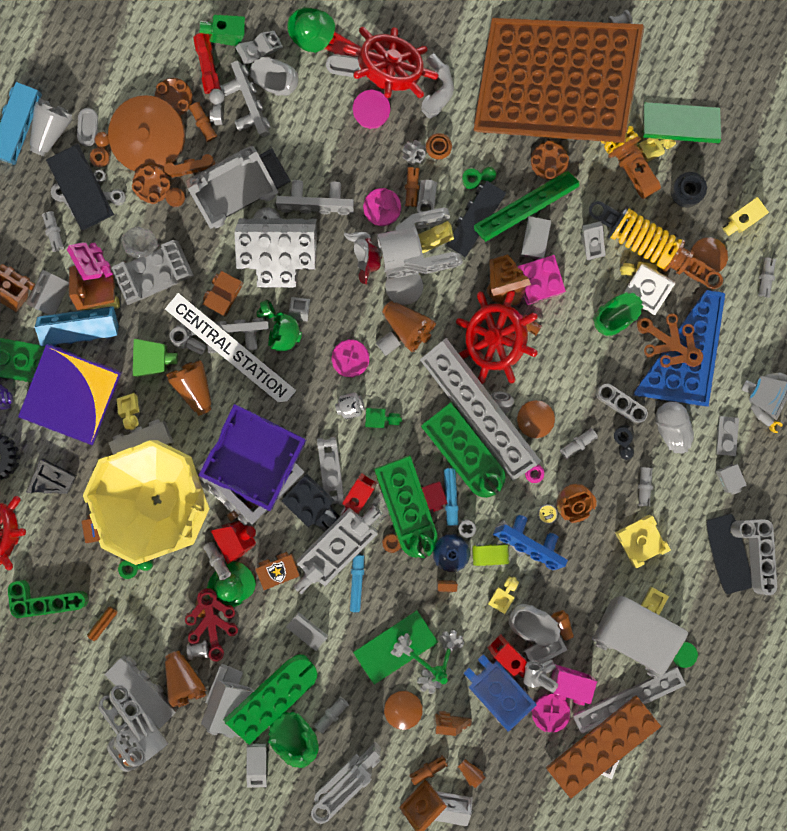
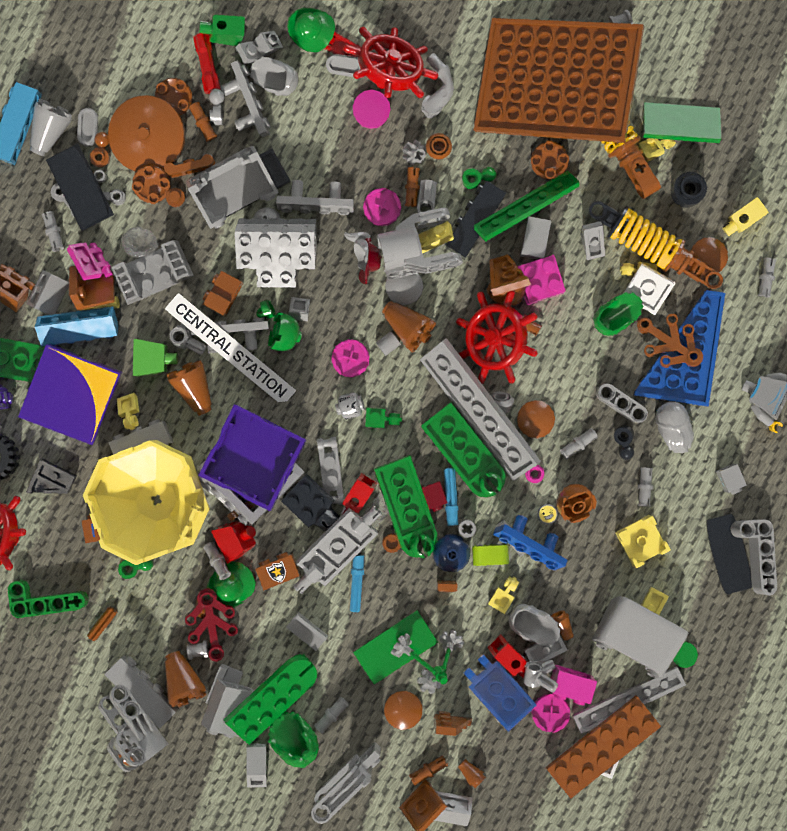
light grey plate [716,416,739,456] -> none

